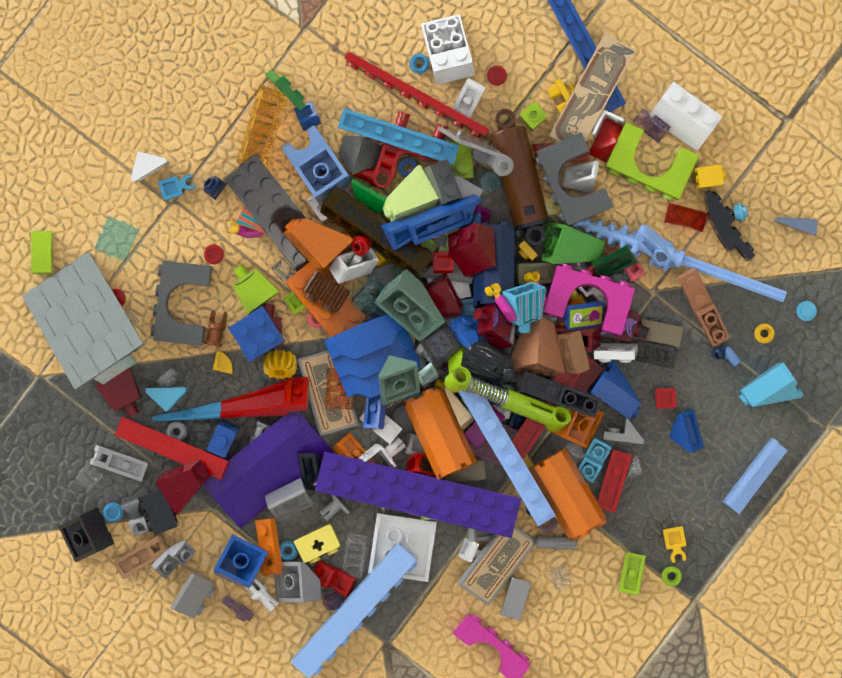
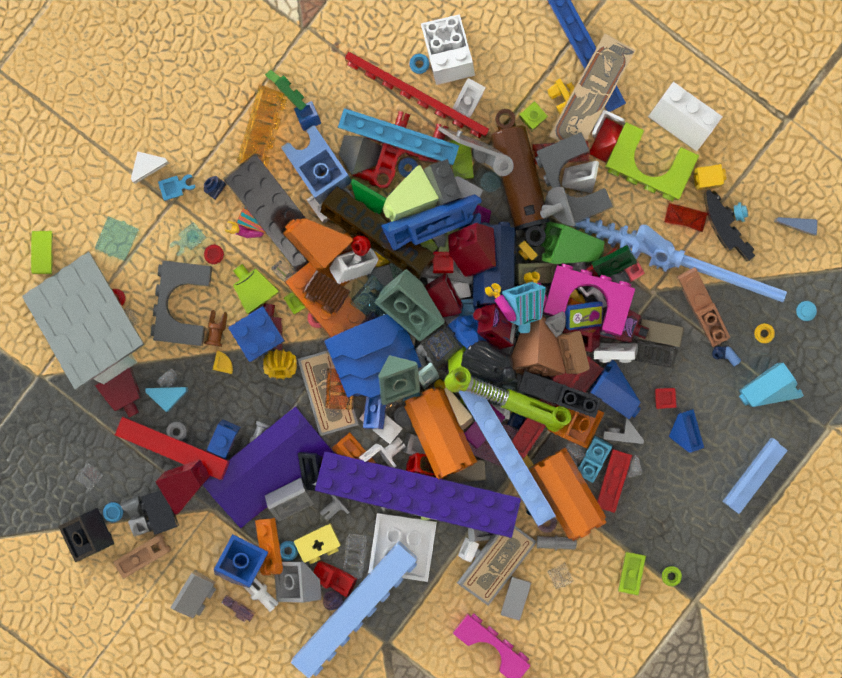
light grey plate [90,444,149,482] -> none
light grey slope [151,540,196,579] -> none
red plate [152,377,309,421] -> none
red plate [487,66,507,86] -> none
plate [633,108,671,143] -> none
yellow plate [662,526,686,563] -> none
none -> clear light blue plate [170,222,207,256]
none -> light grey shield [540,187,576,226]
none -> light grey tile [545,311,566,337]

